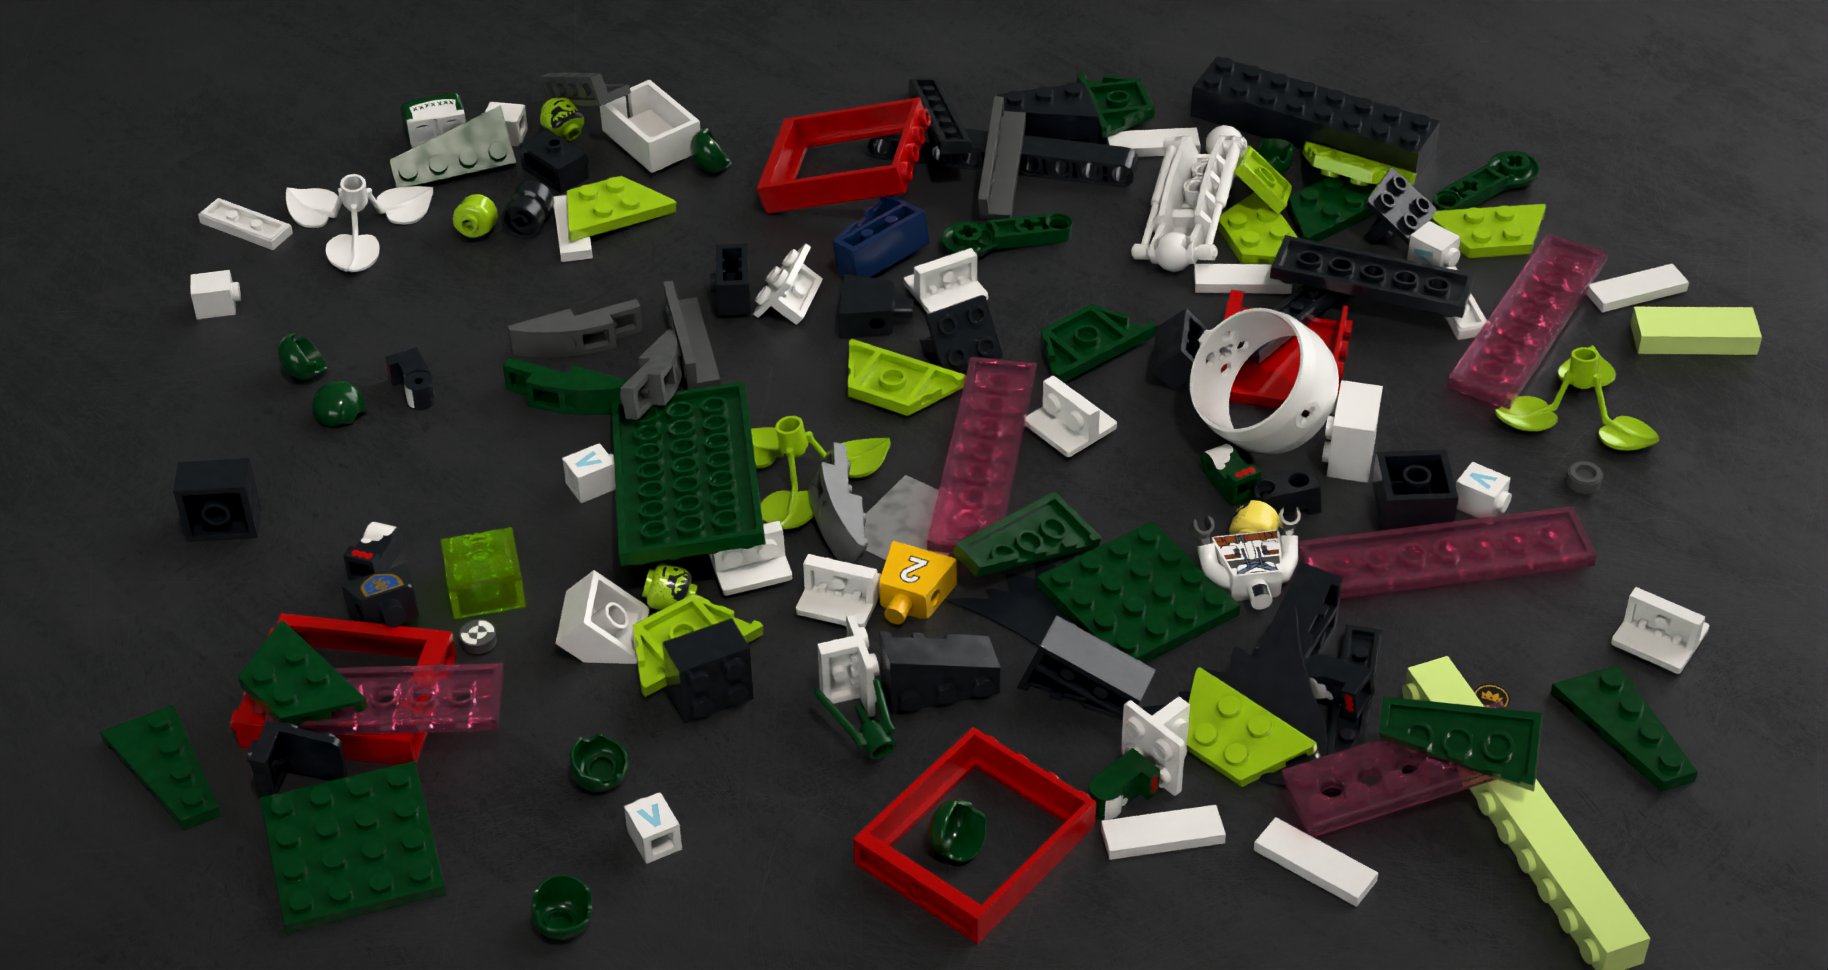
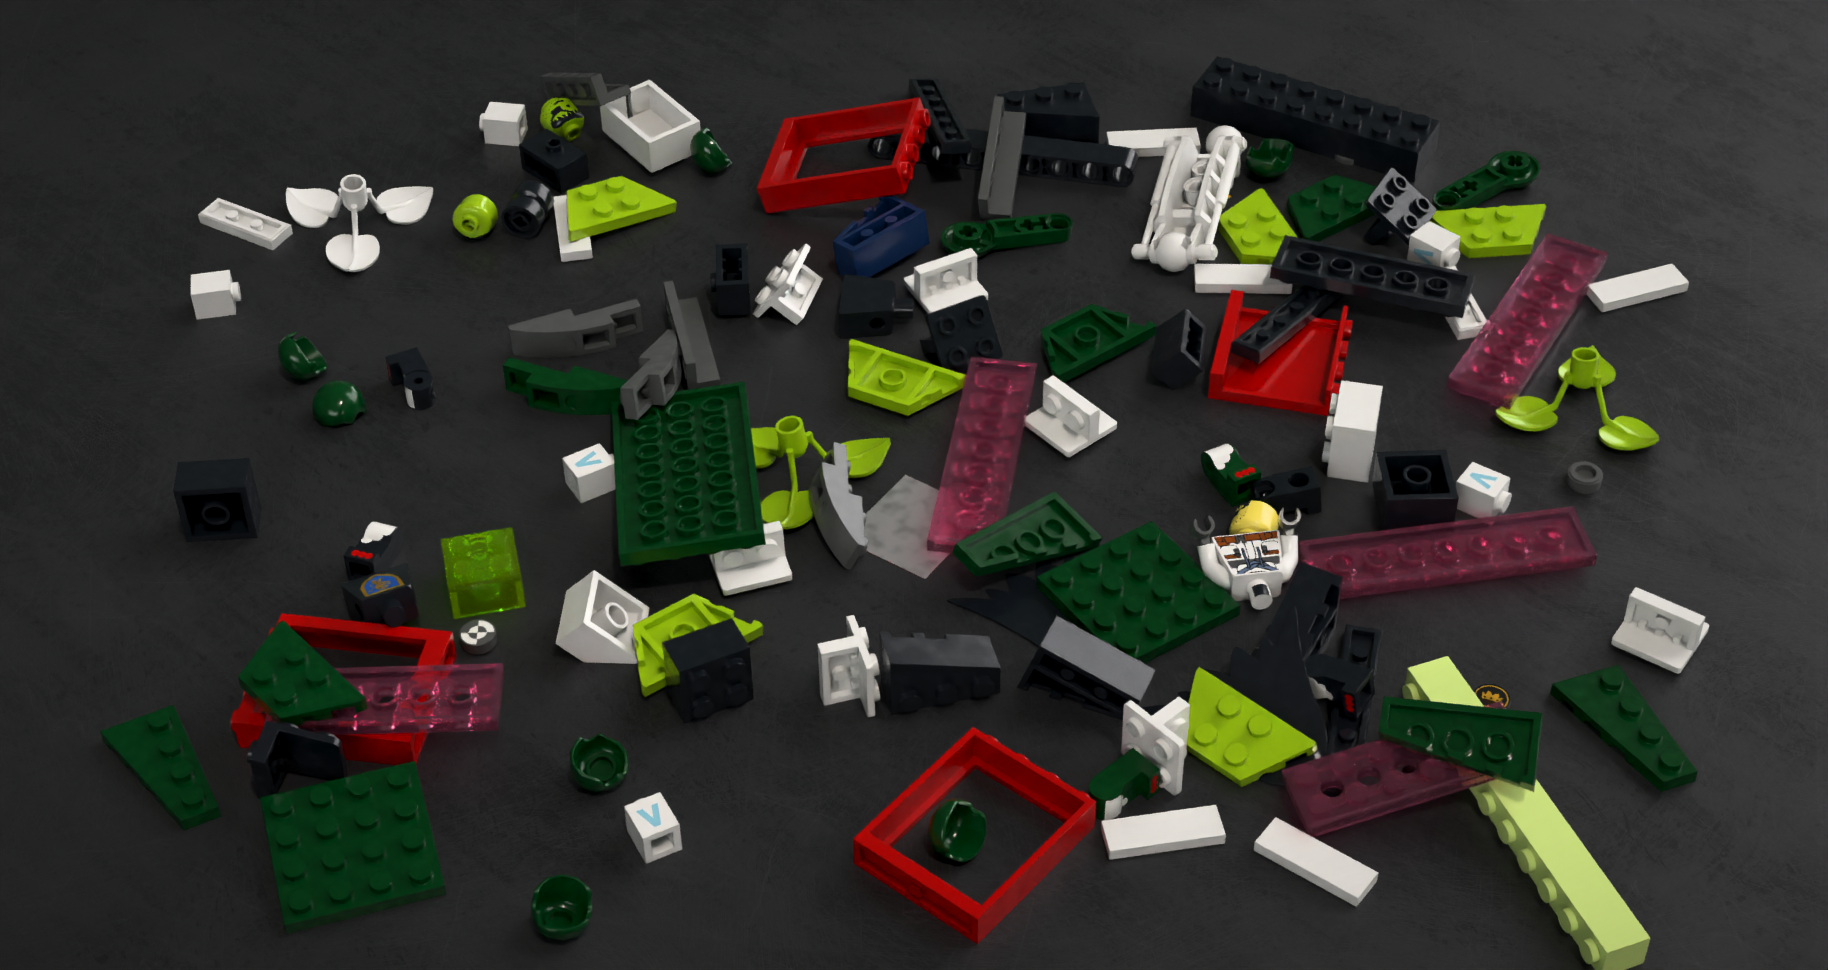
wing [389,105,516,188] -> none
white piece [401,93,466,148] -> none
lime head [642,563,698,611] -> none
white bracket [796,554,881,628] -> none
dark green plant [814,678,897,760] -> none
yellow torso [879,541,957,625] -> none
dark green wing [1077,72,1154,138] -> none
white cylinder [1190,308,1339,455] -> none
lime tile [1234,145,1292,214] -> none
lime wing [1302,141,1417,186] -> none
yellowish green piece [1630,307,1762,355] -> none

